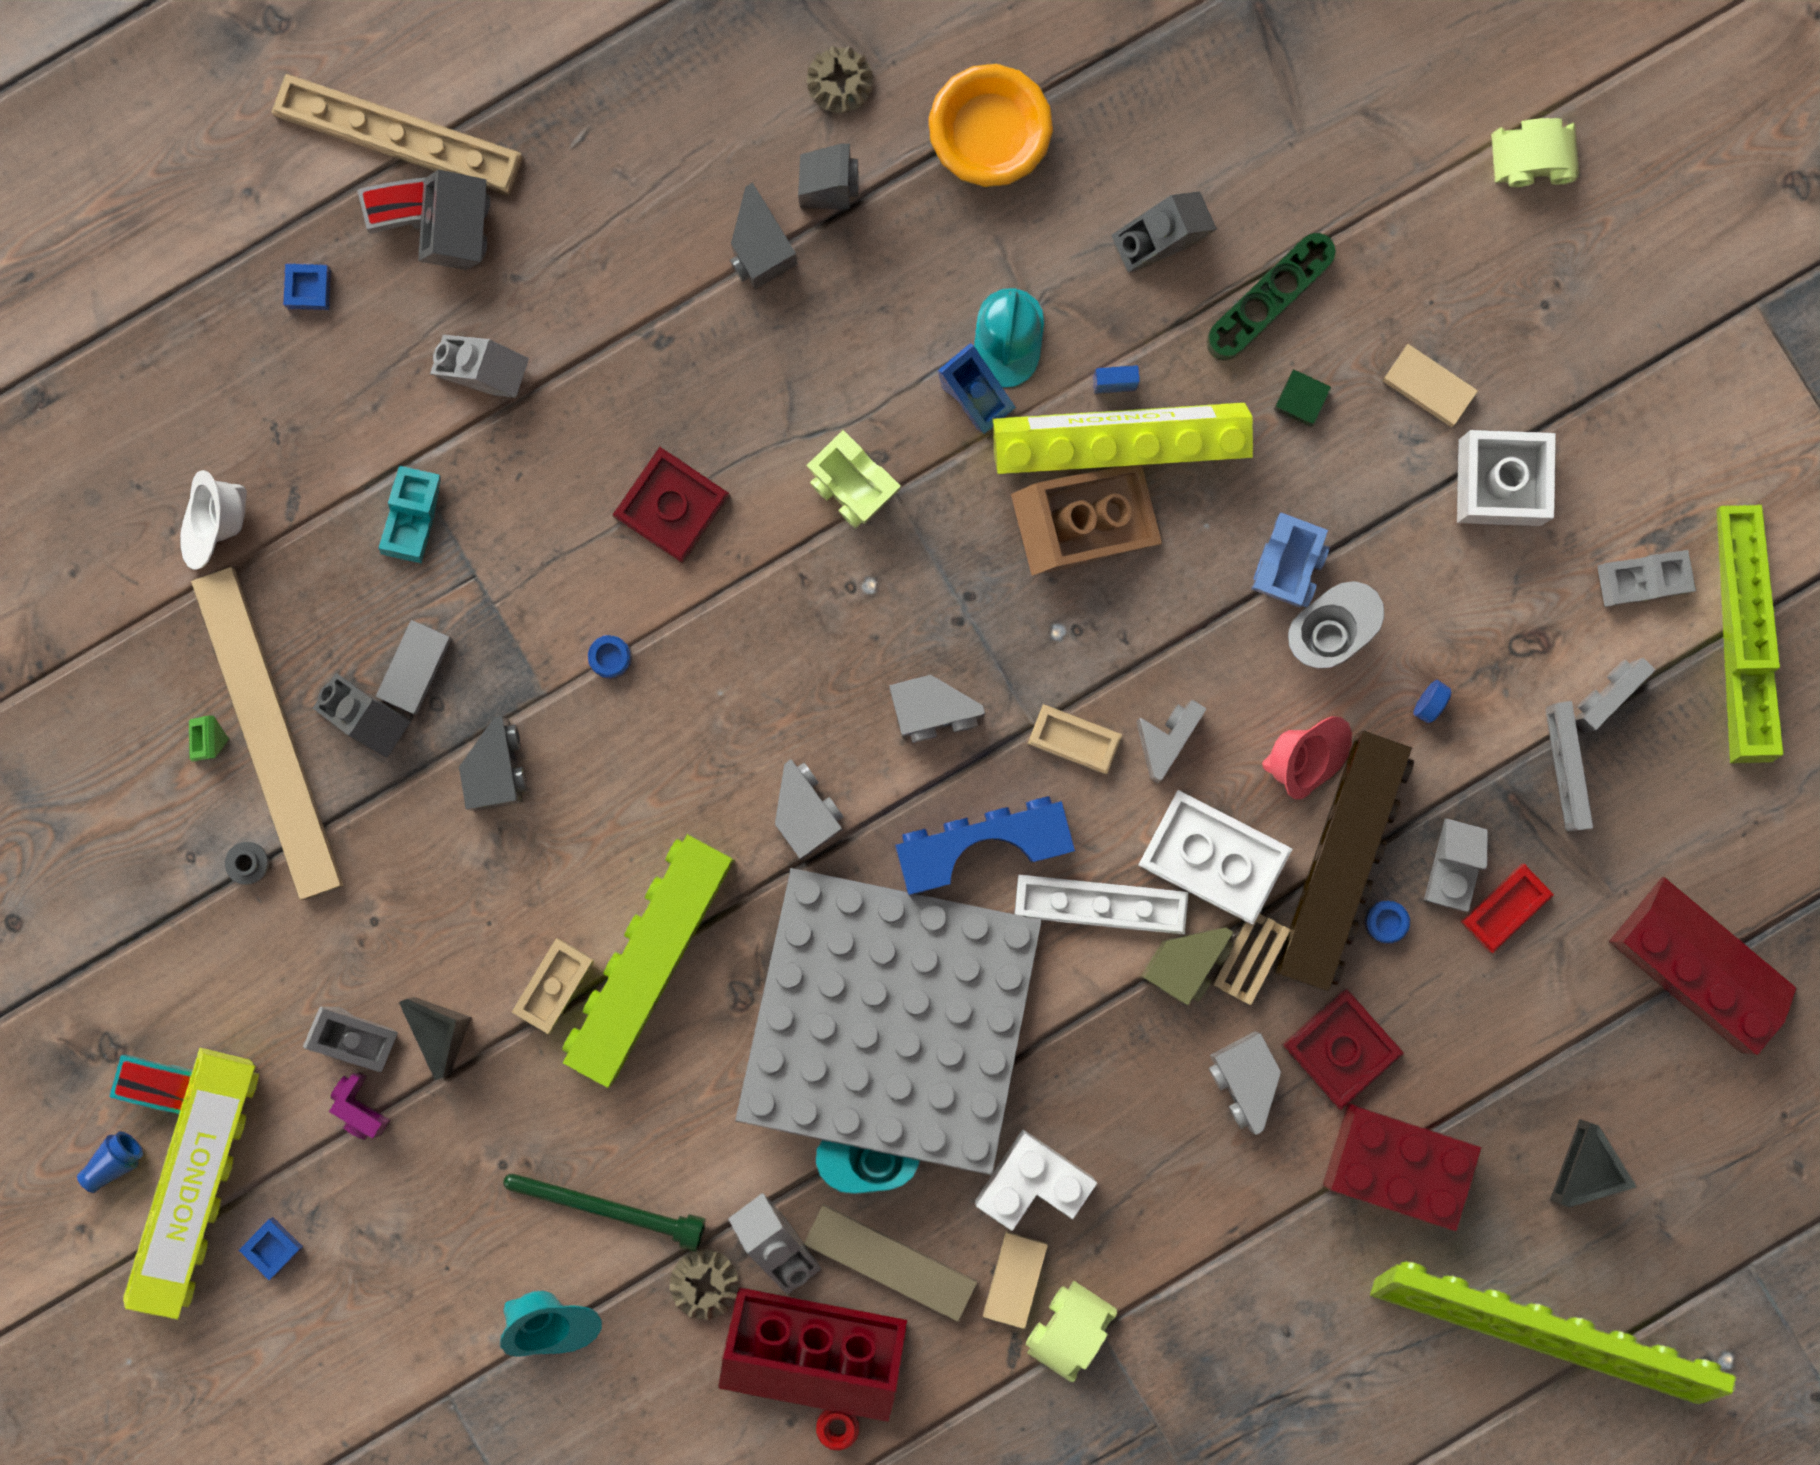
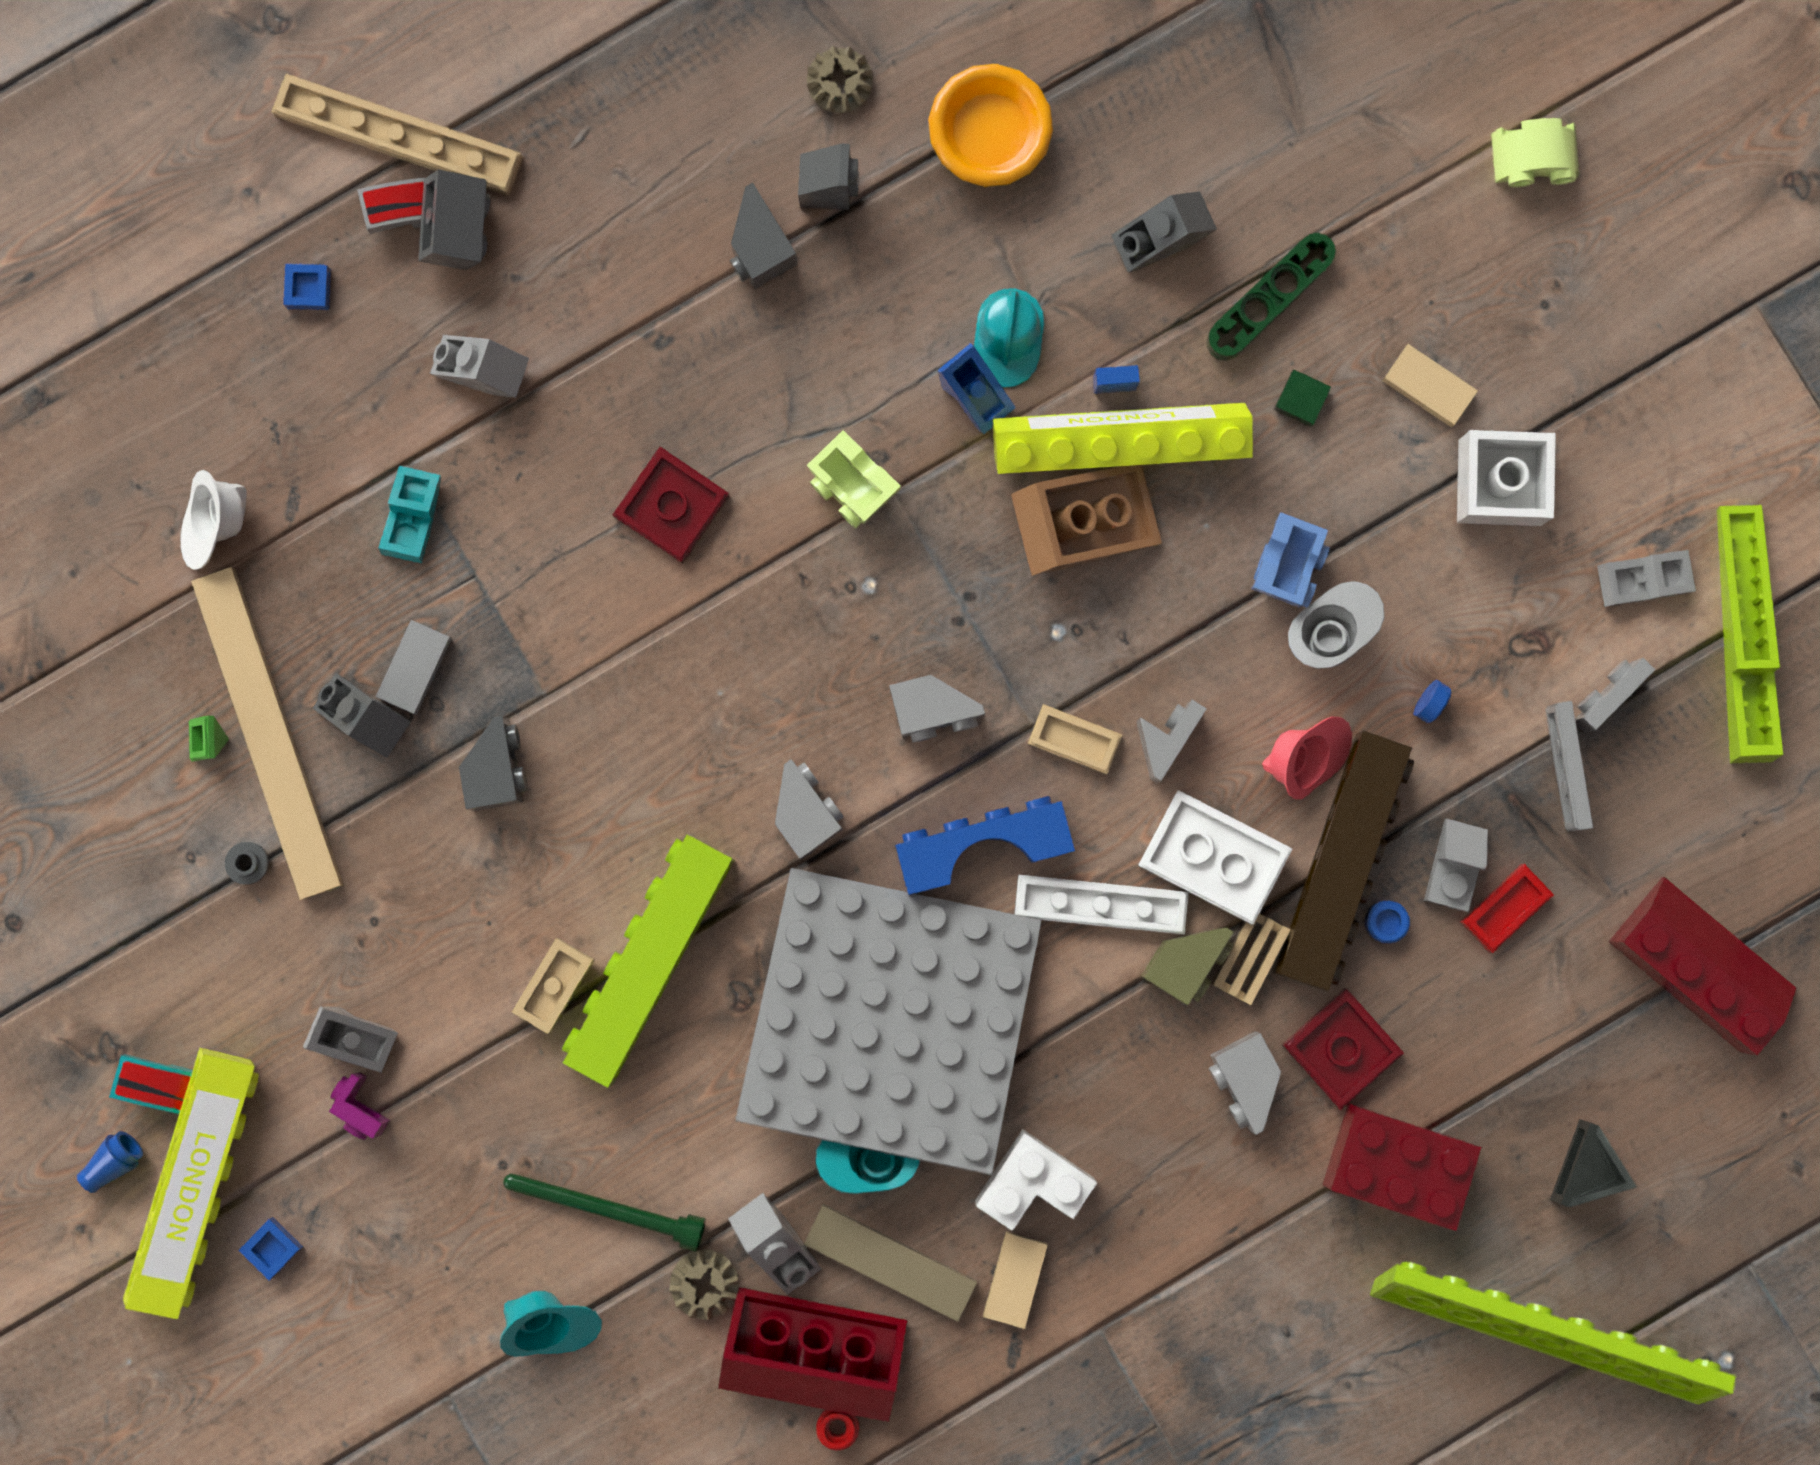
pearl dark grey slope [398,997,471,1081] -> none
blue tile [588,635,632,679] -> none
yellowish green cylinder [1026,1281,1117,1382] -> none

